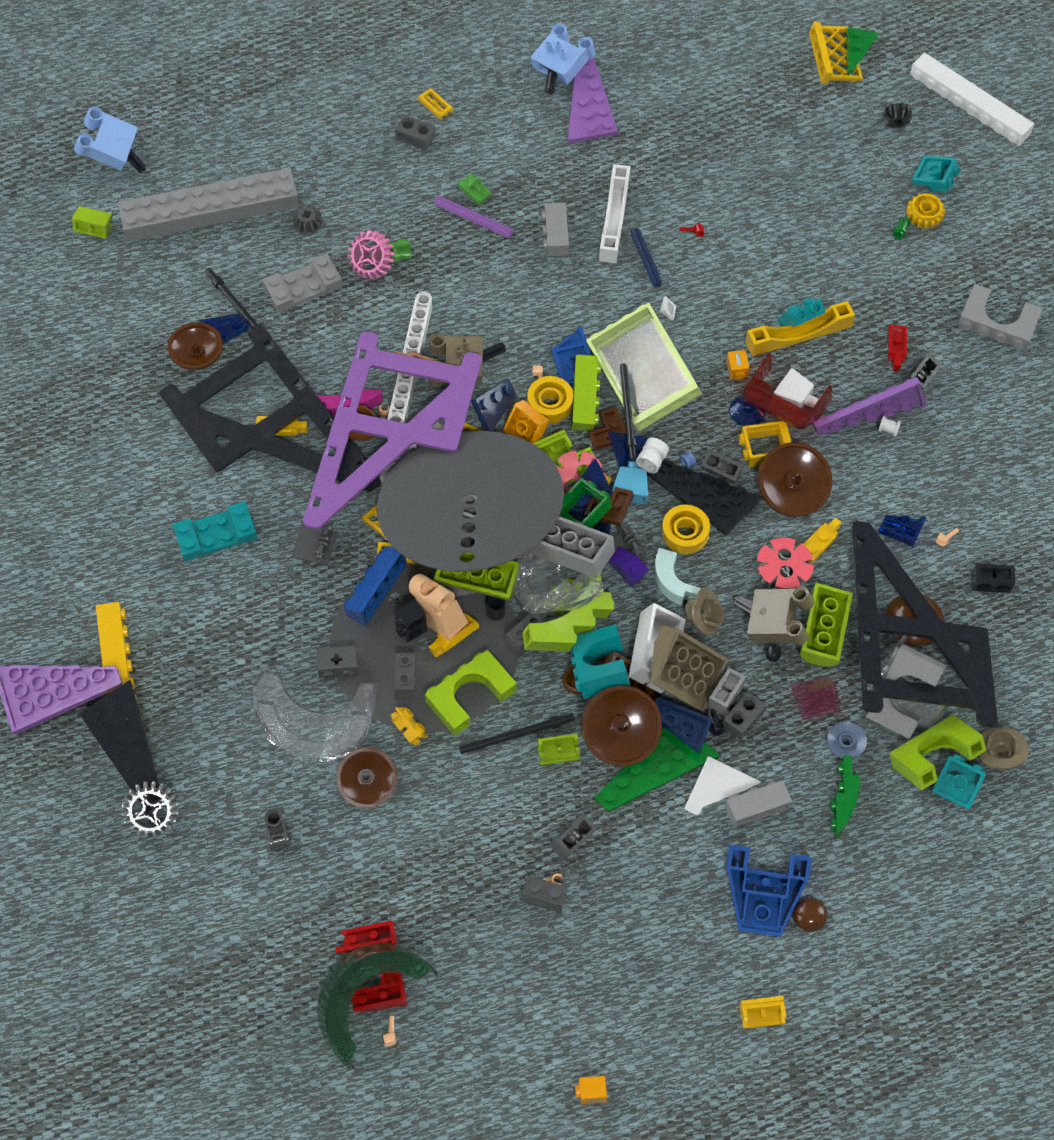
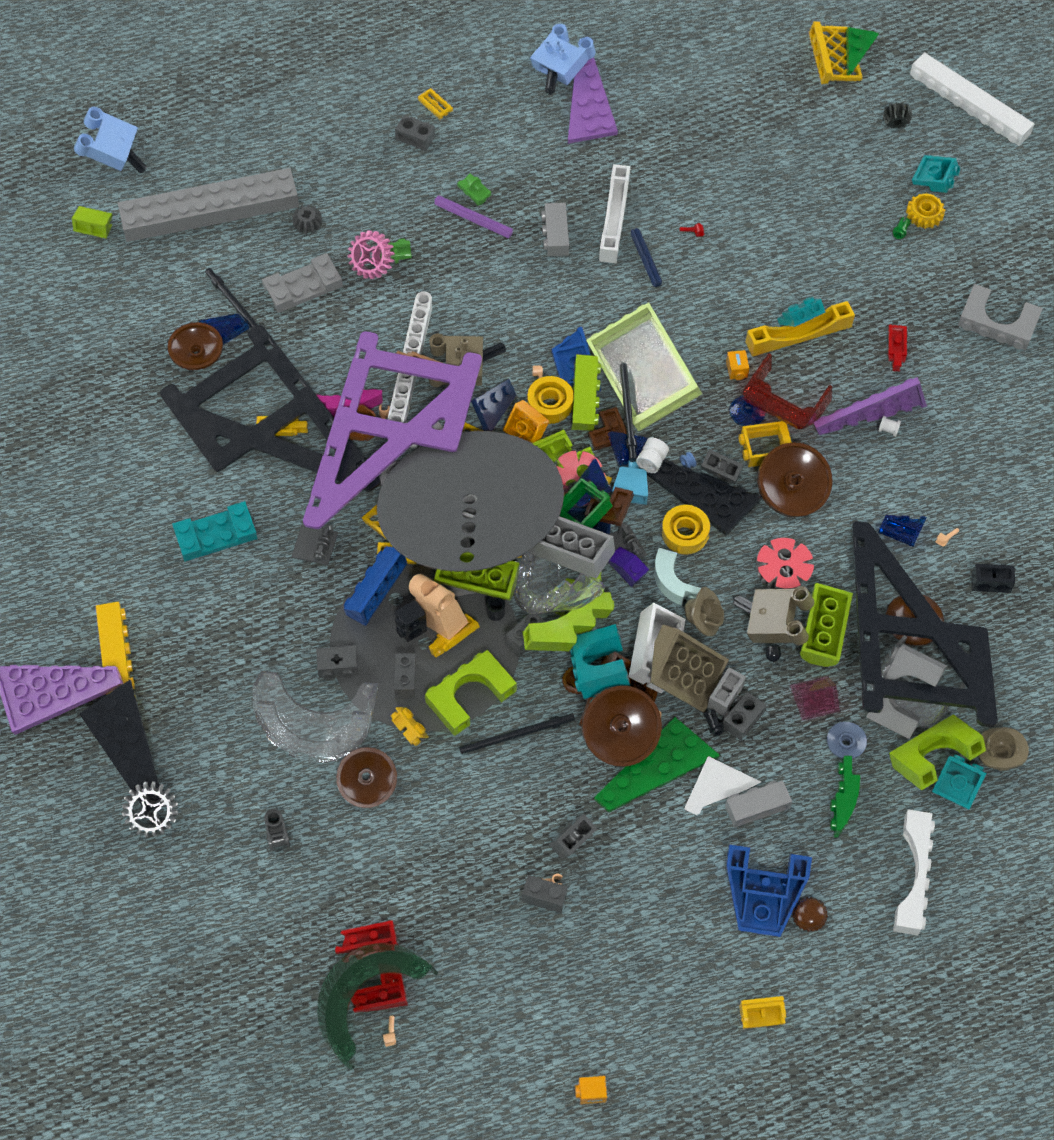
lime hinge [538,734,580,765] -> none
dark blue wing [655,697,713,754] -> none
white slope [659,296,676,321] -> none
white torso [772,368,819,412] -> none
yellow hinge [803,518,841,564] -> none
pearl dark grey brick [901,353,942,390] -> none
none -> white arch [893,810,935,936]

